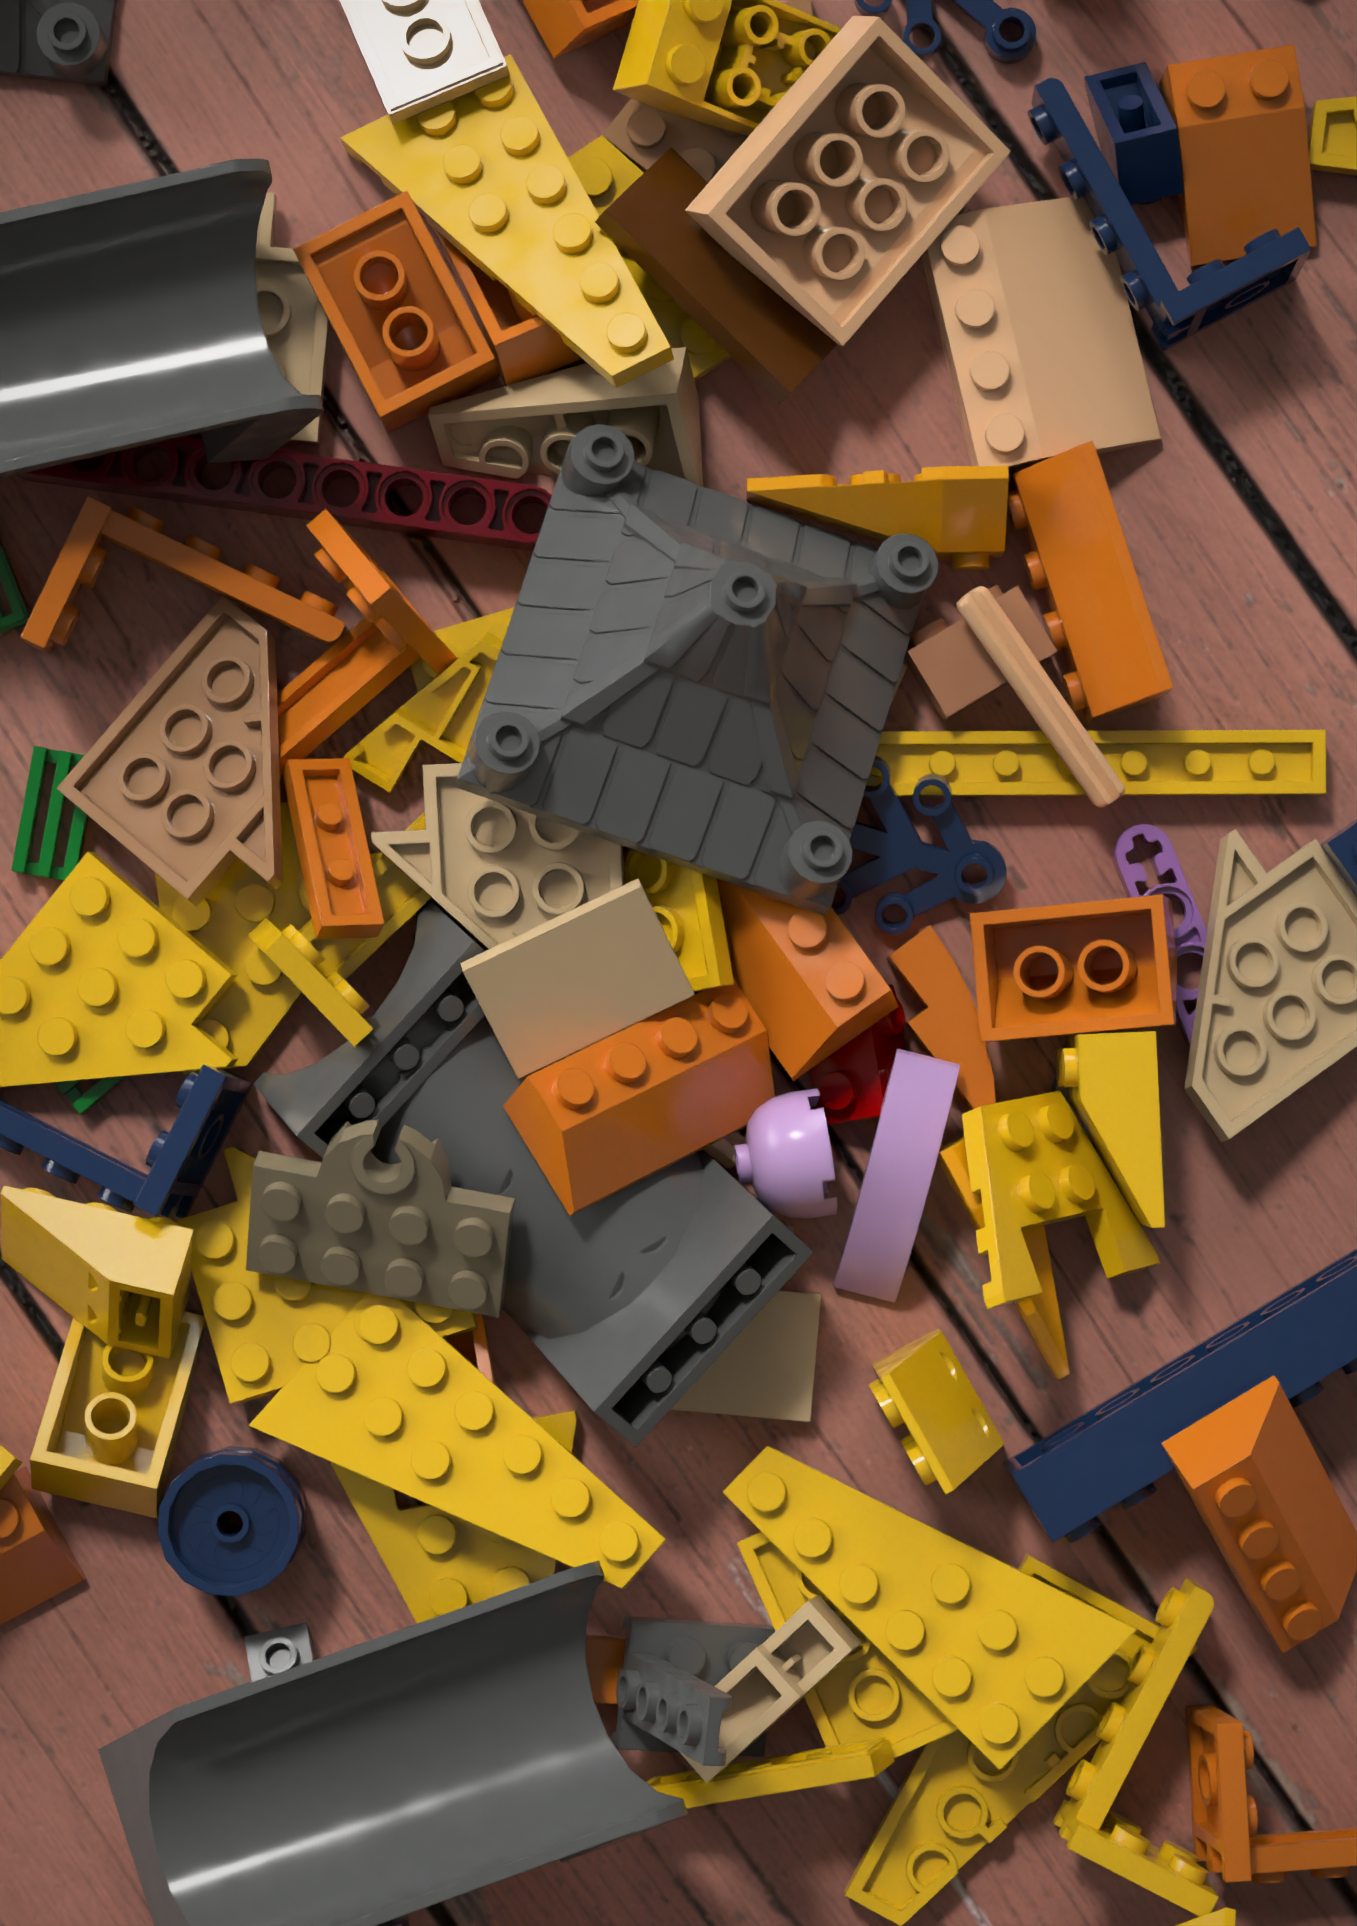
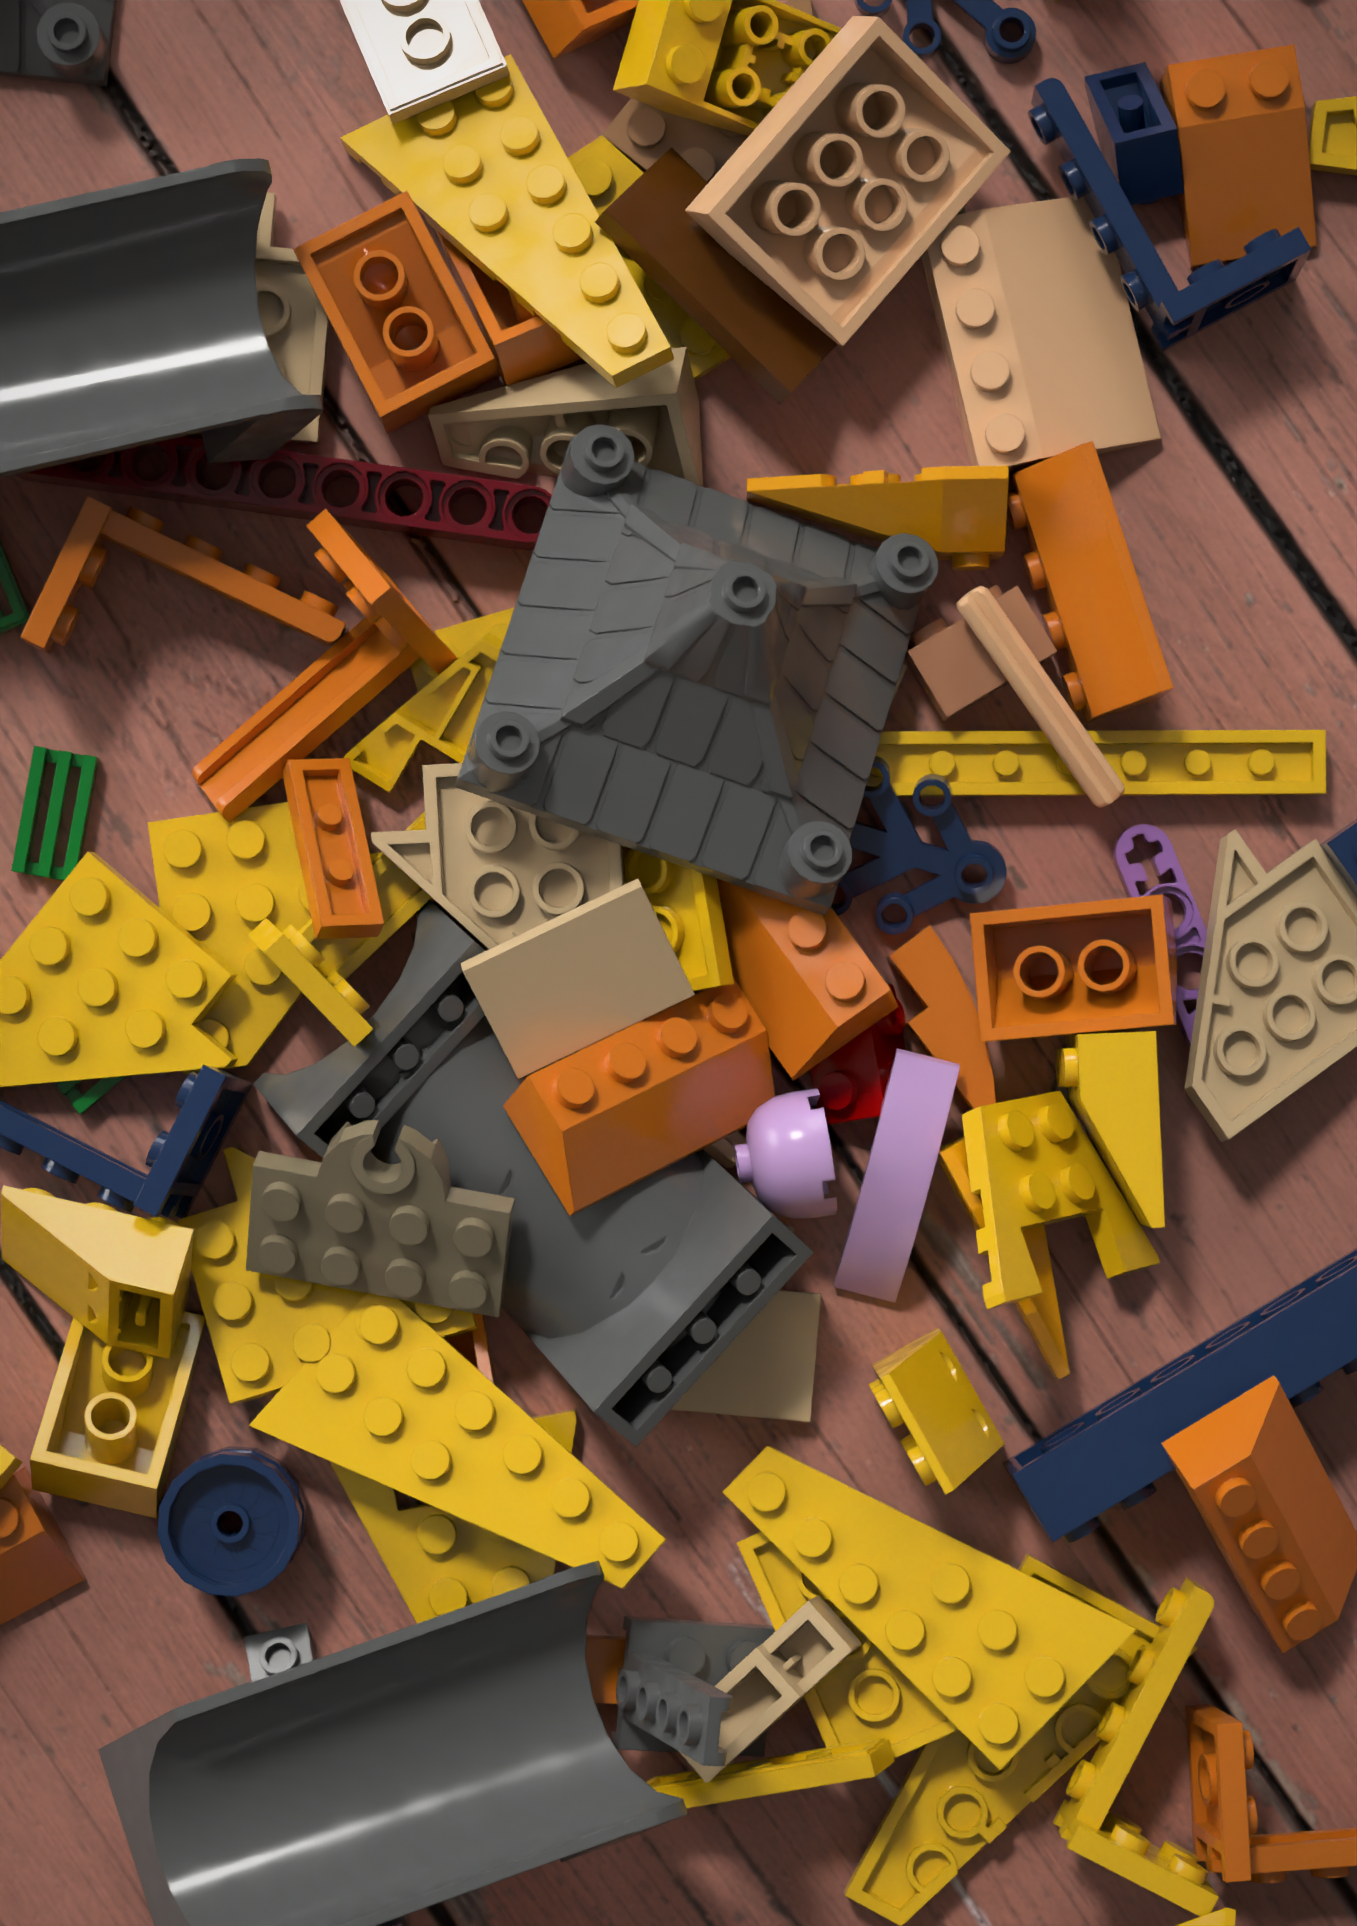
medium nougat wing [56,595,283,907] -> none

